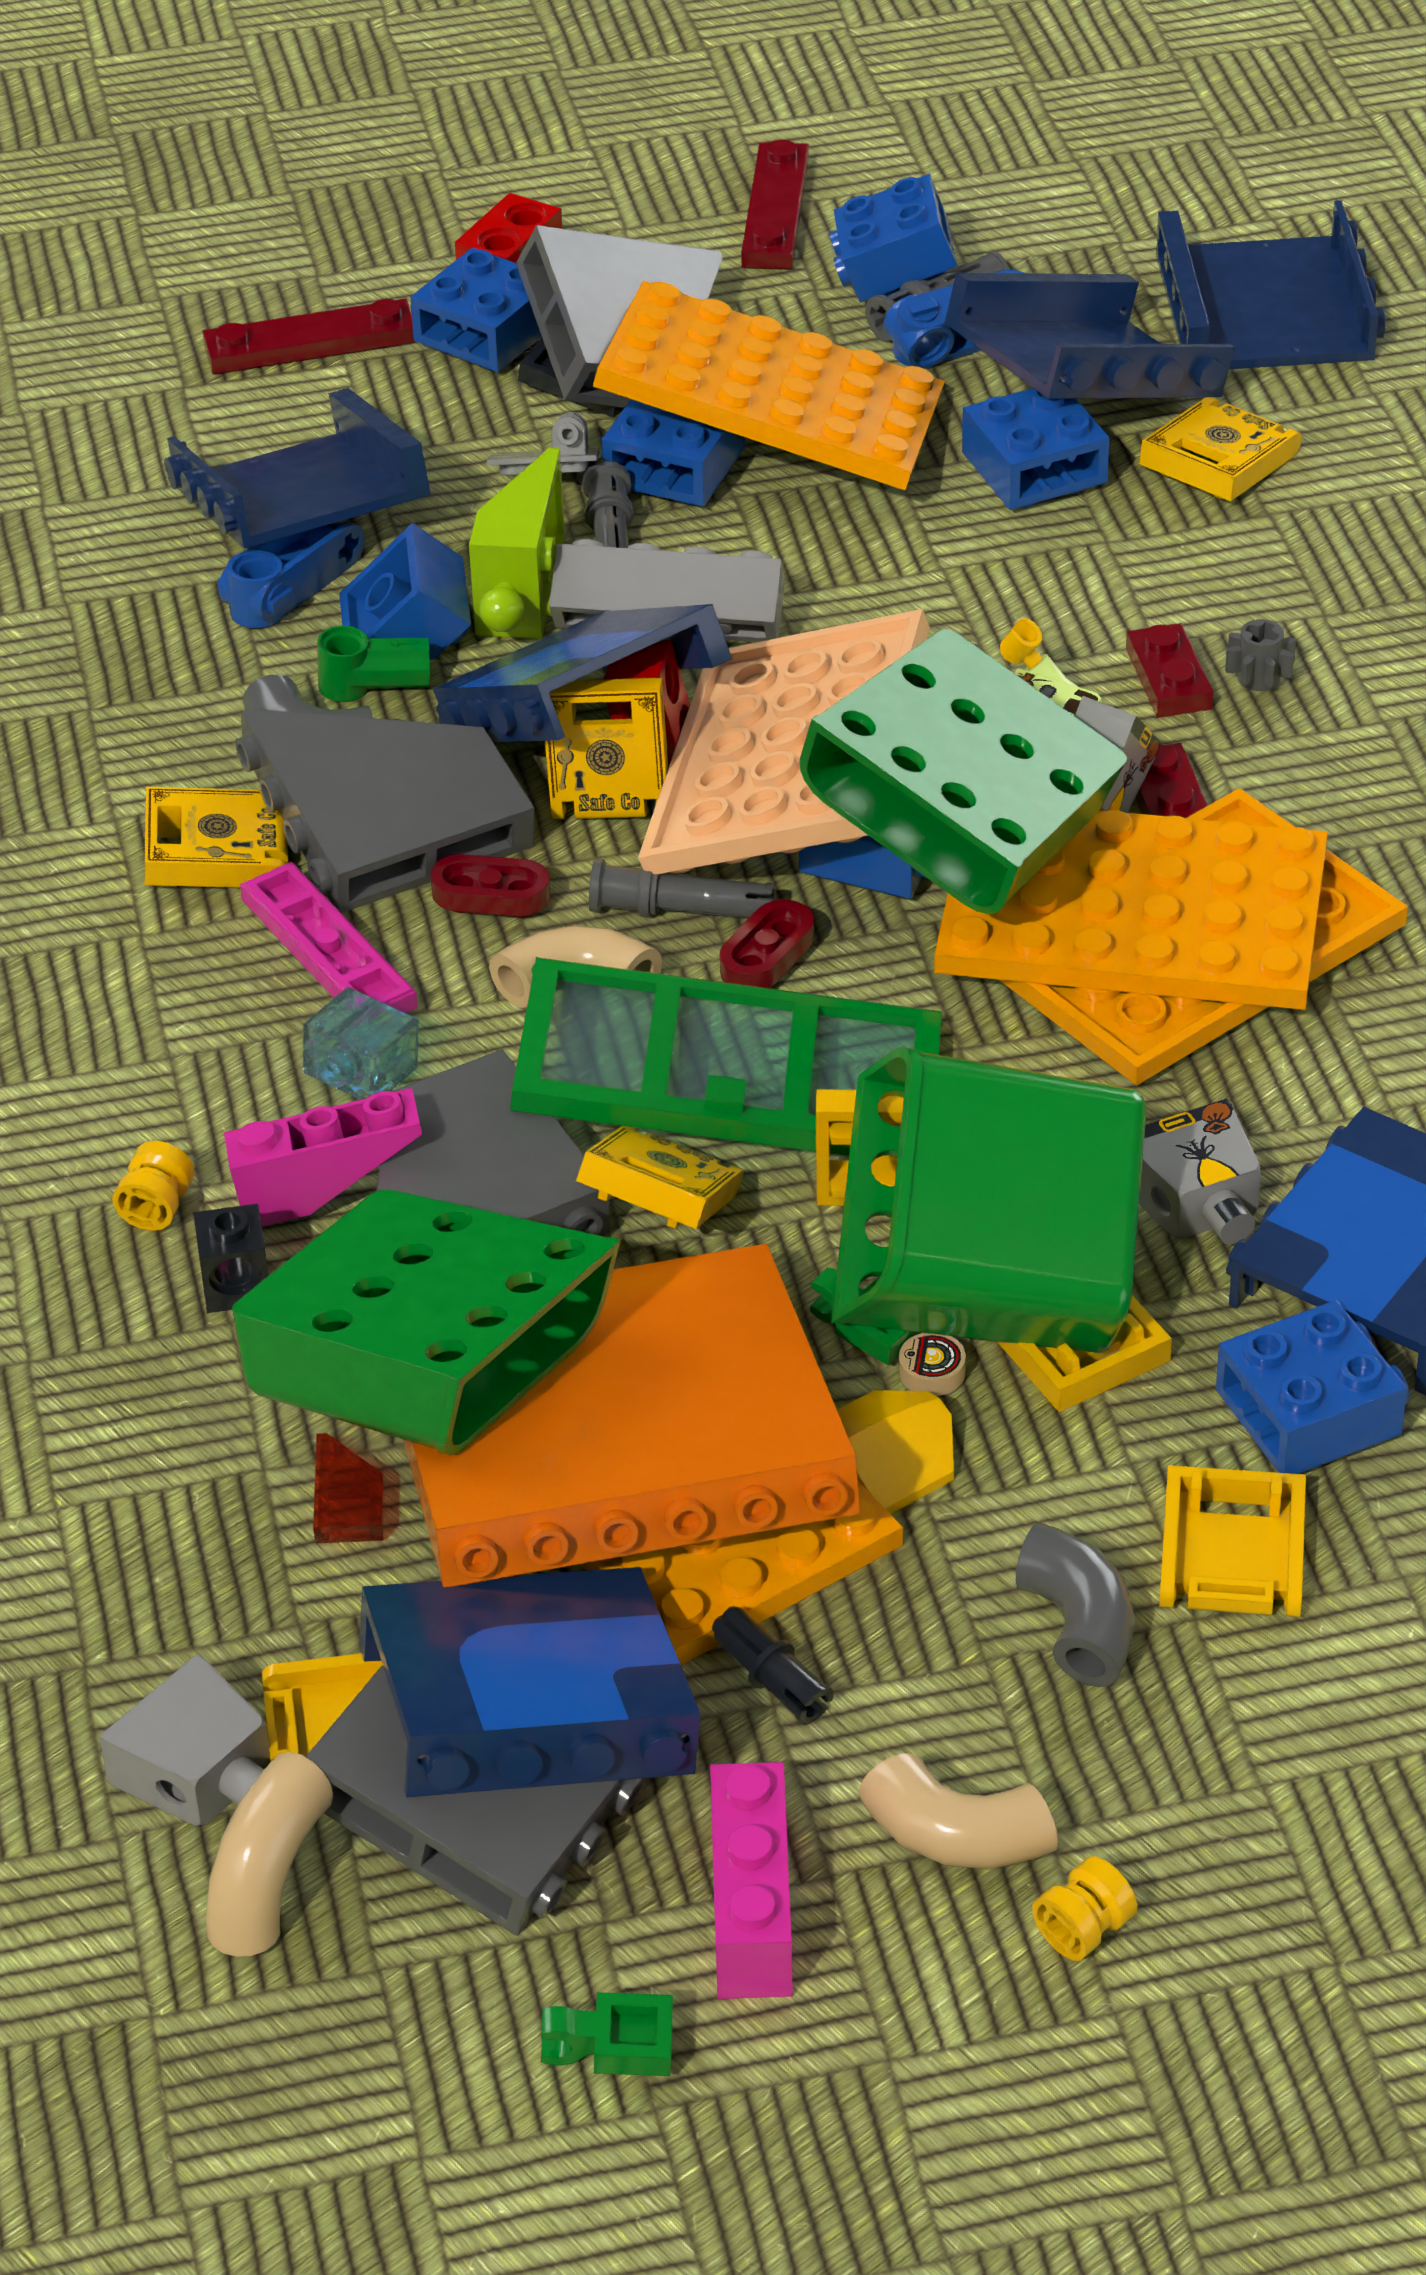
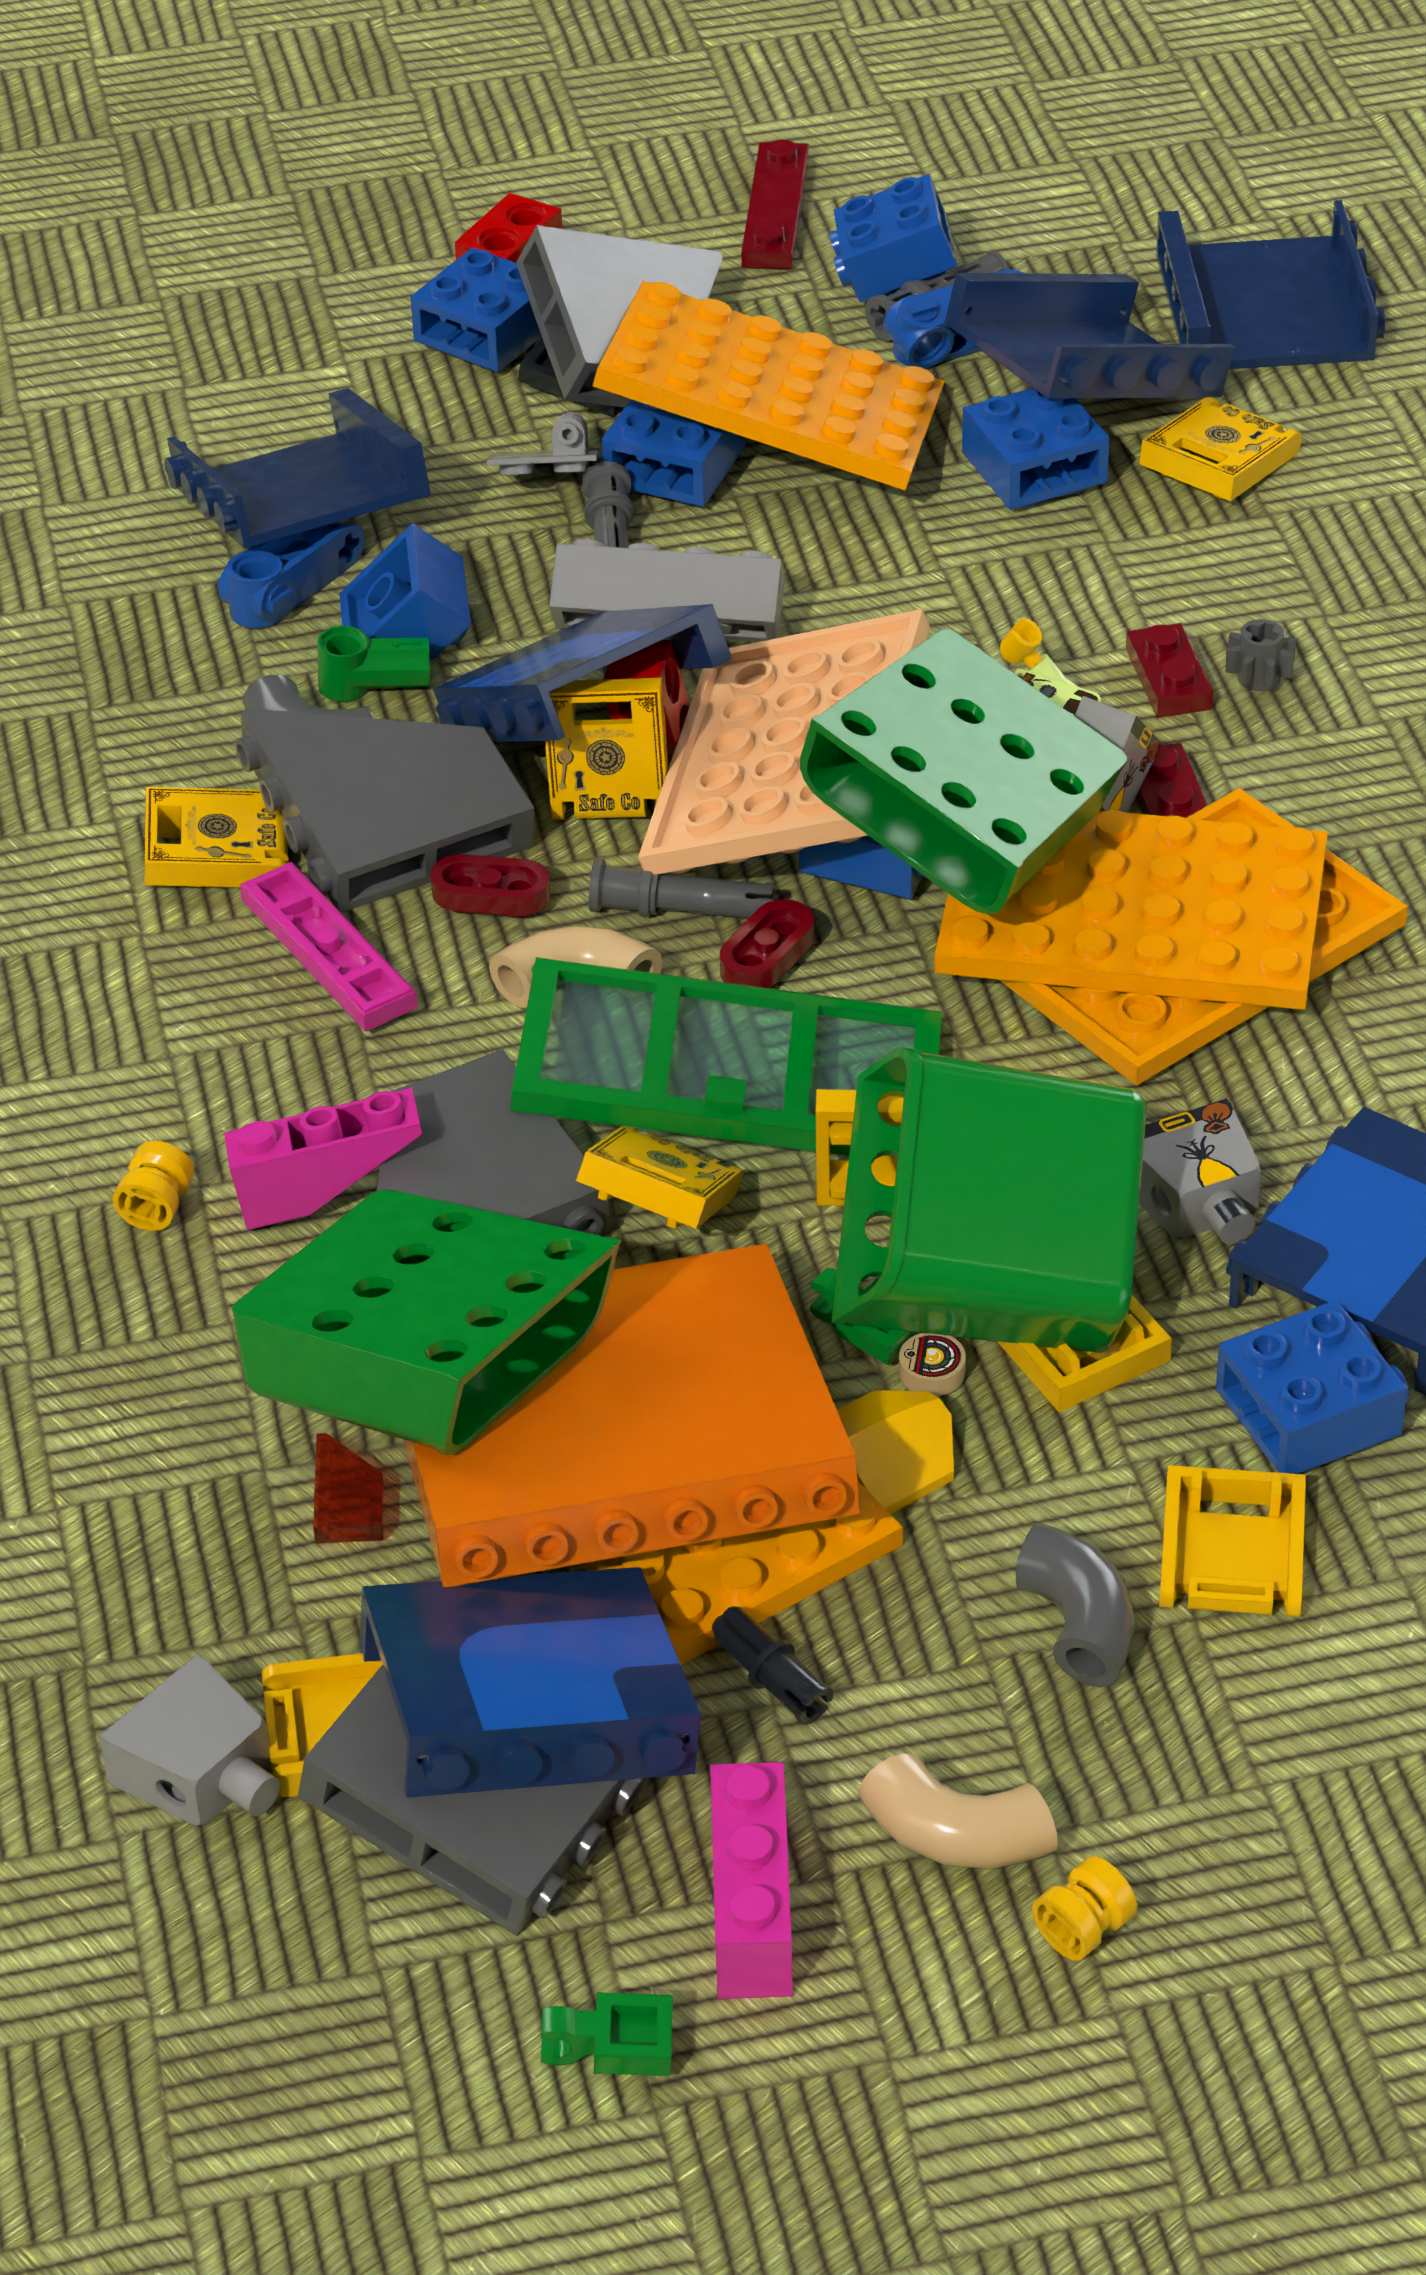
black brick [193,1203,268,1313] -> none
dark red plate [202,298,416,374] -> none
tan cylinder [206,1752,333,1957] -> none
clear light blue head [303,987,419,1100] -> none
lime slope [469,447,565,639] -> none

